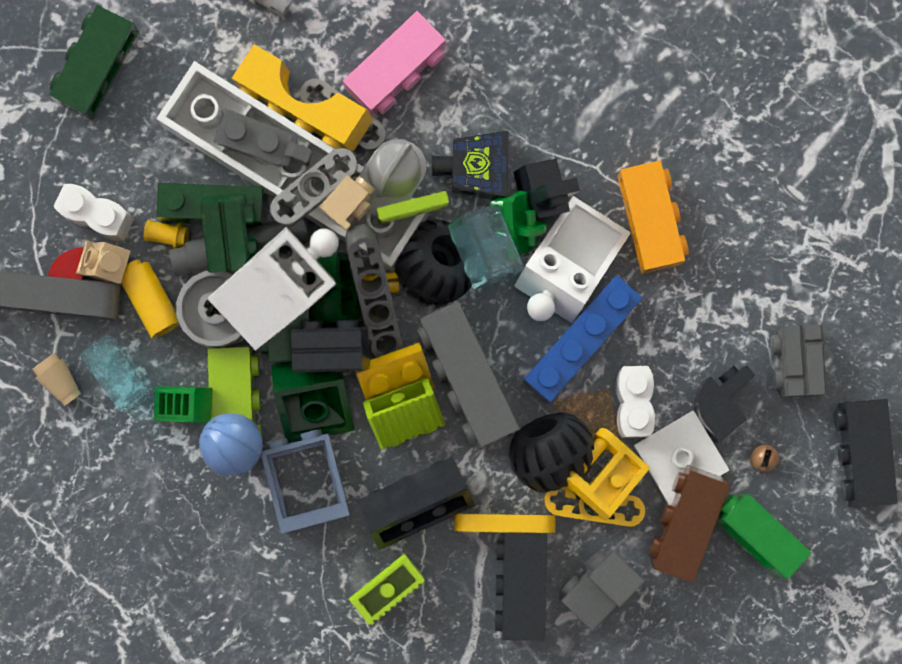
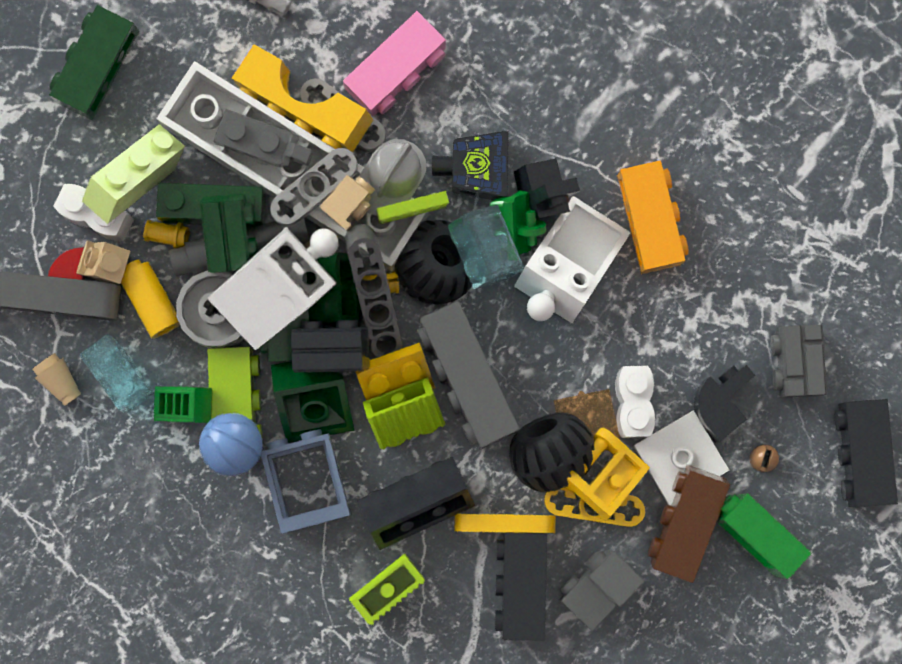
blue brick [522,275,643,404] -> none
none -> yellowish green brick [82,124,185,224]

